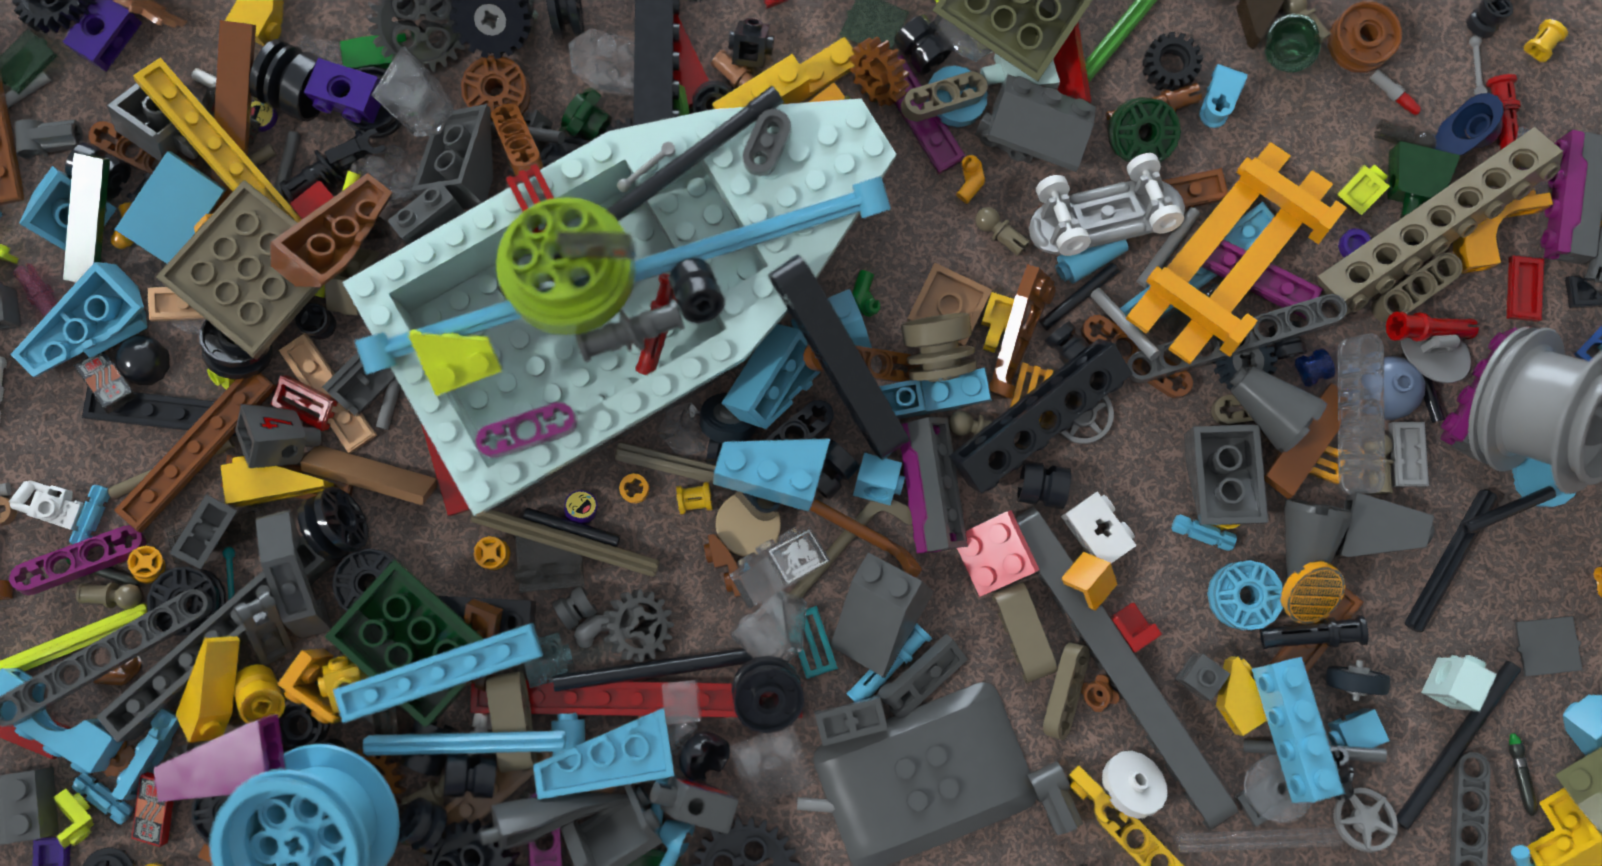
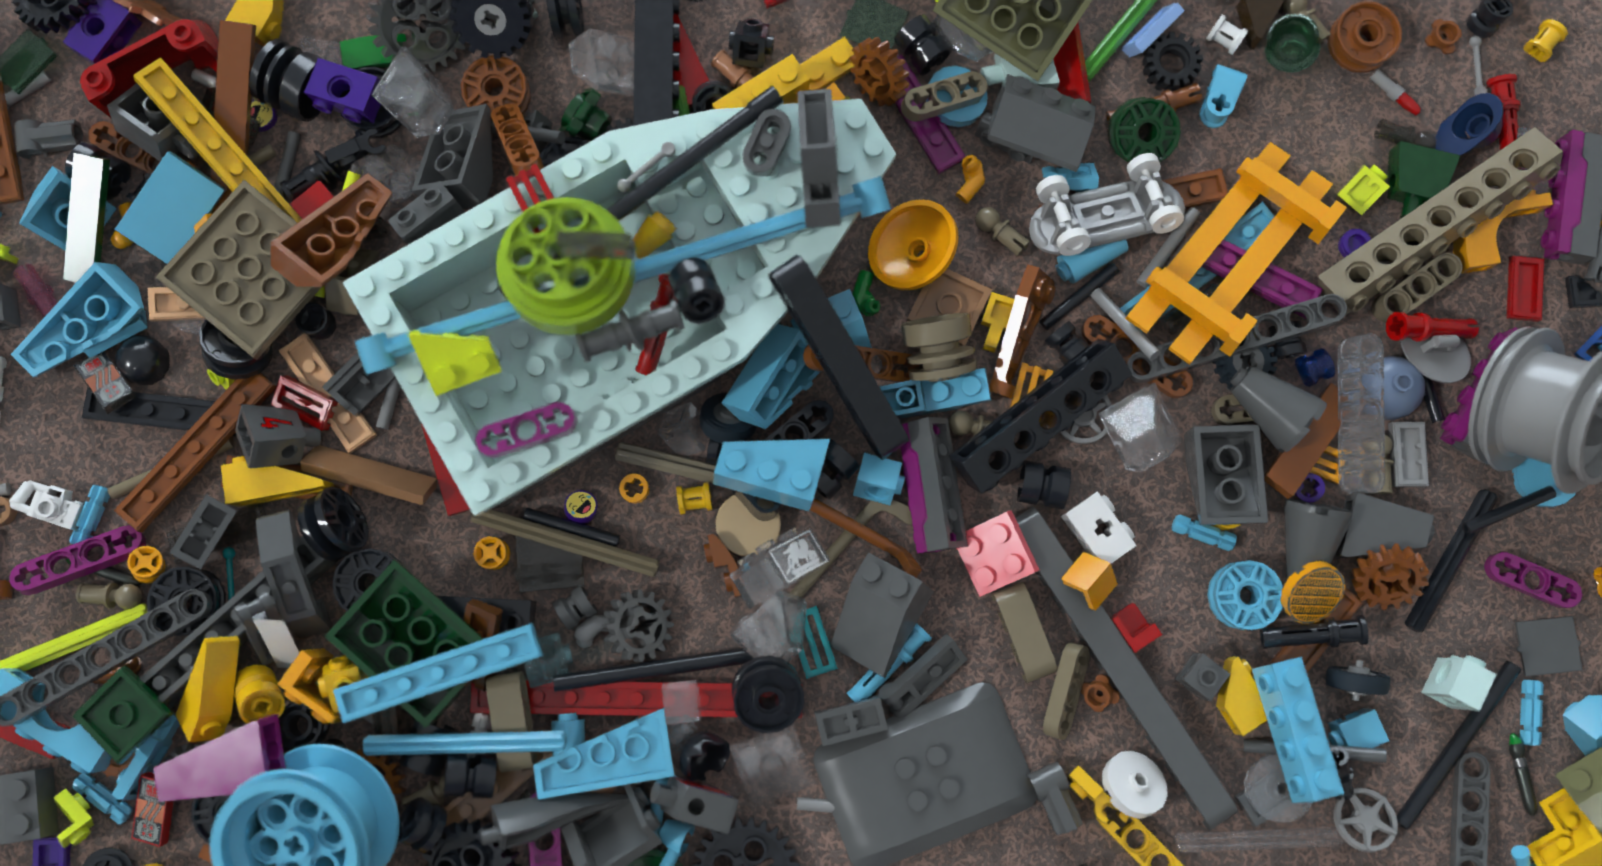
none -> dark green tile [72,666,173,764]
none -> red windscreen [80,19,219,118]
none -> white sticker [253,619,299,668]
none -> yellow cone [630,210,677,259]
none -> dark grey slope [797,89,841,228]
none -> light orange dish [868,199,959,290]
none -> medium azure plate [1042,163,1099,192]
none -> clear slope [1098,383,1183,473]
none -> light blue tile [1121,3,1184,57]
none -> white bush [1206,14,1249,55]
none -> dark purple bush [1295,472,1325,502]
none -> dark orange gear [1351,543,1429,610]
none -> dark orange plate [1425,19,1462,55]
none -> magenta beam [1484,552,1582,608]
none -> medium azure axle [1520,680,1544,746]

